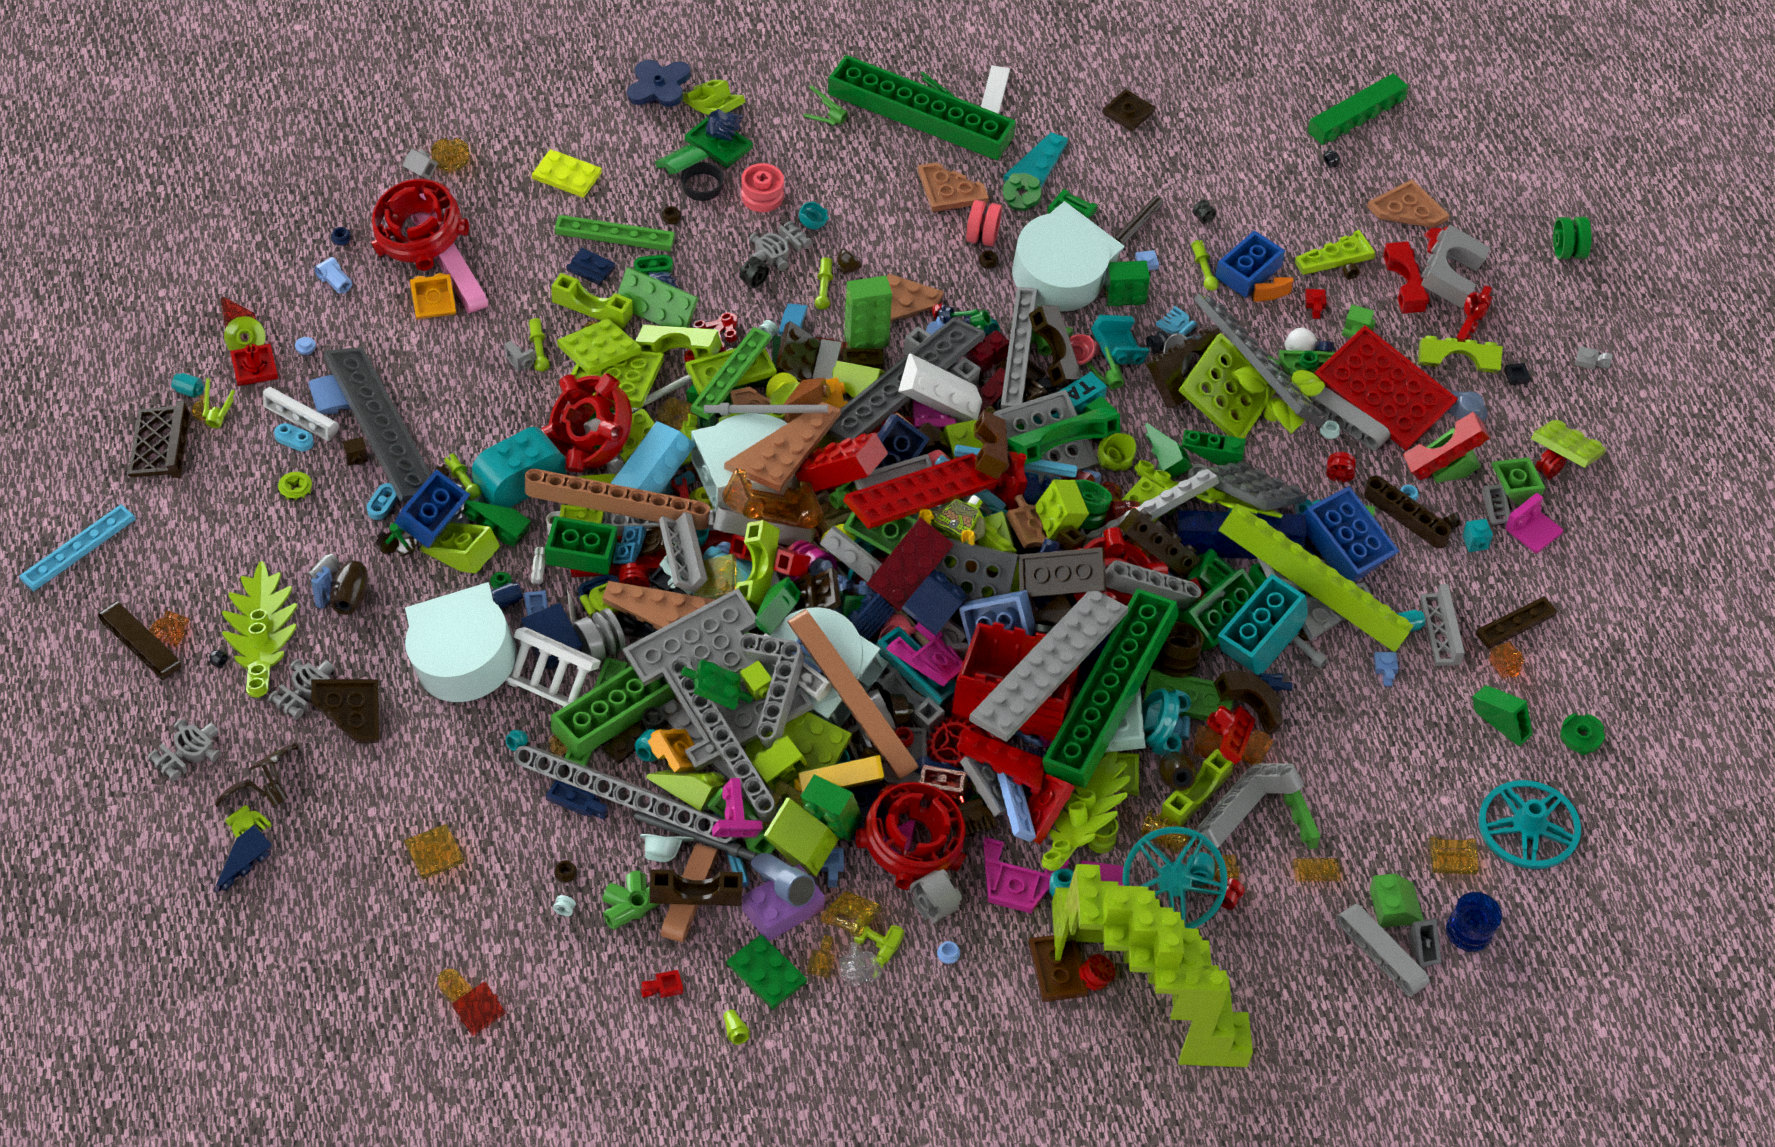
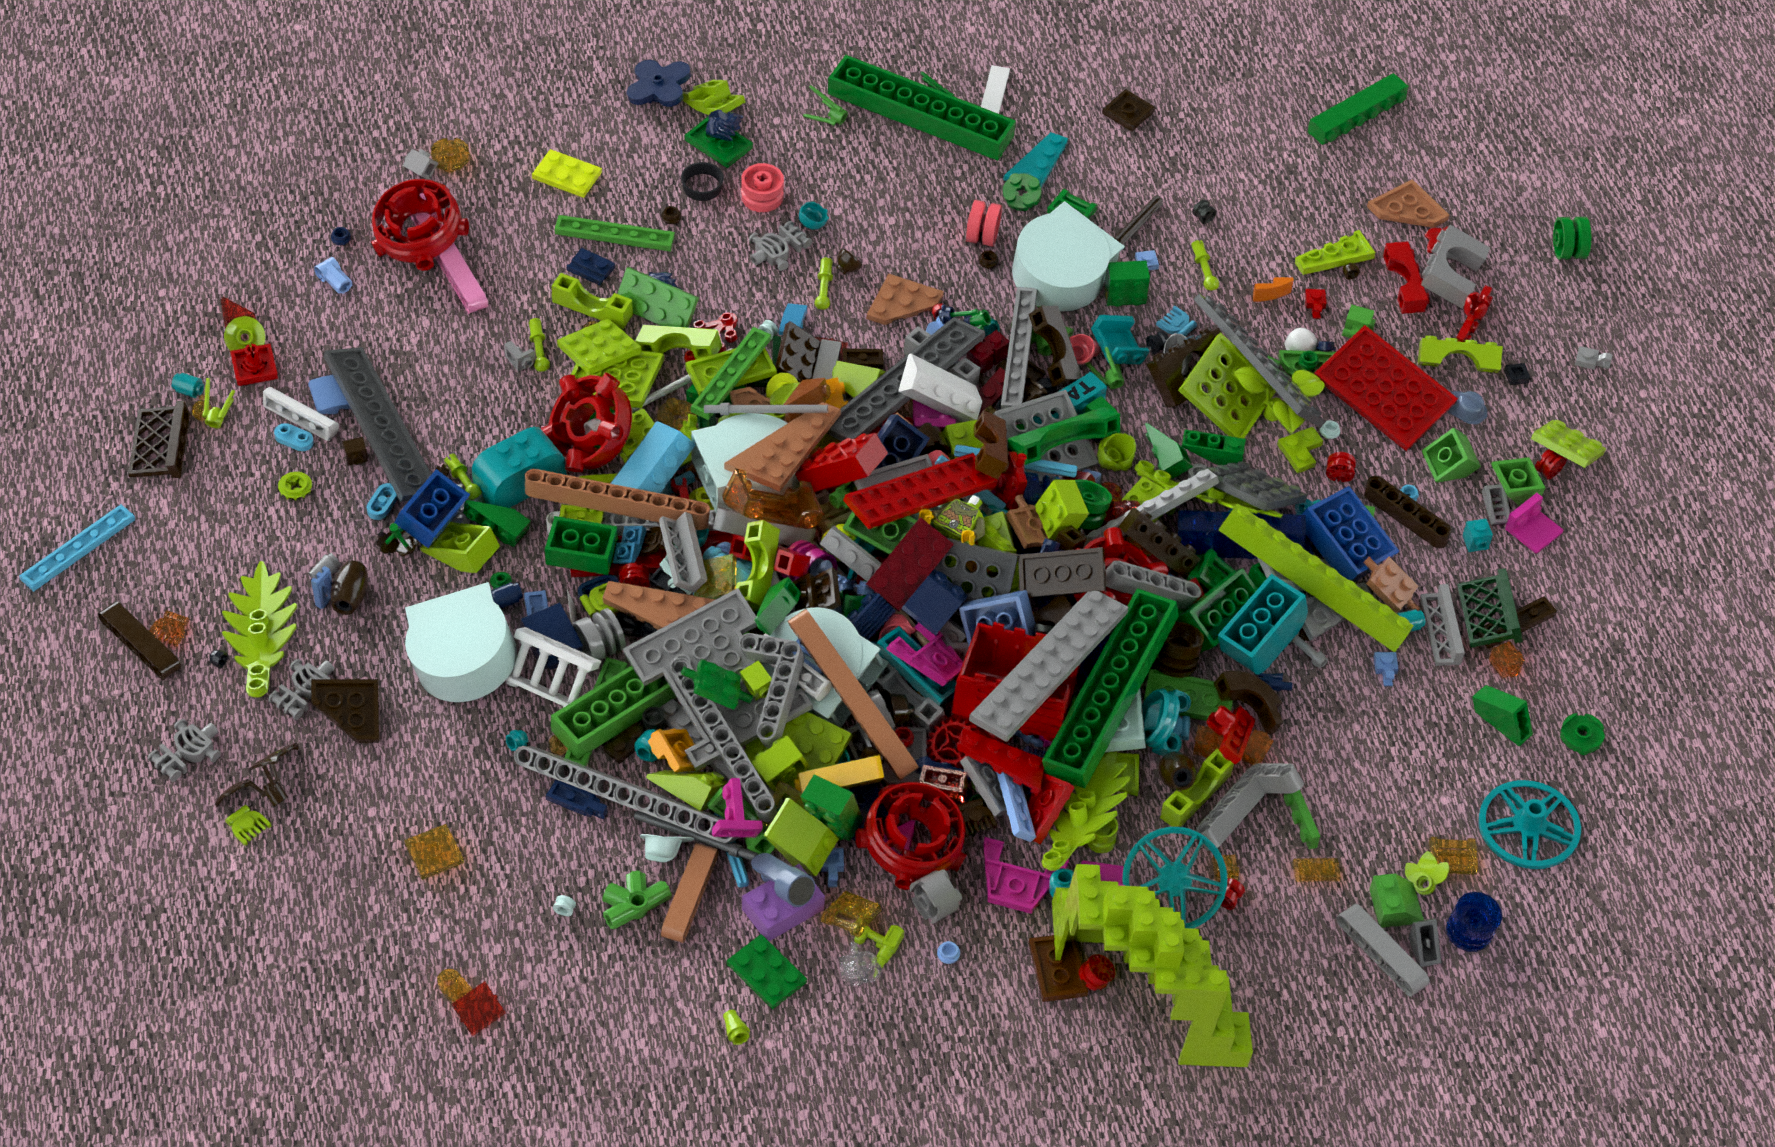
dark blue slope [214,825,272,893] -> none
light blue plate [295,337,316,355] -> none
light orange plate [410,273,456,320] -> none
white axle [531,547,545,585] -> none
dark brown plate [554,860,577,882] -> none
light grey plate [607,457,624,474] -> none
green plate [633,255,673,275] -> none
red plate [641,970,684,998] -> none
dark brown arch [650,869,743,906] -> none
green slope [655,145,708,174] -> none
pearl dark grey wheel [739,256,770,288] -> none
clear yellow plate [806,935,835,978] -> none
bright green brick [844,275,892,349] -> none
nougat plate [917,162,989,212] -> none
clear yellow piece [1141,809,1190,853] -> none
teal head [1186,852,1215,886] -> none
blue brick [1215,230,1285,298] -> none
light grey beam [1300,386,1390,451] -> none
black plate [1323,149,1340,168] -> none
arch [1403,412,1490,480] -> none
dark brown hinge [1442,512,1461,529] -> none
none -> lime plate [1277,427,1323,474]
none -> nougat plate [1363,557,1420,613]
none -> lime plate [1405,851,1449,895]
none -> dark green fence [1457,568,1523,648]

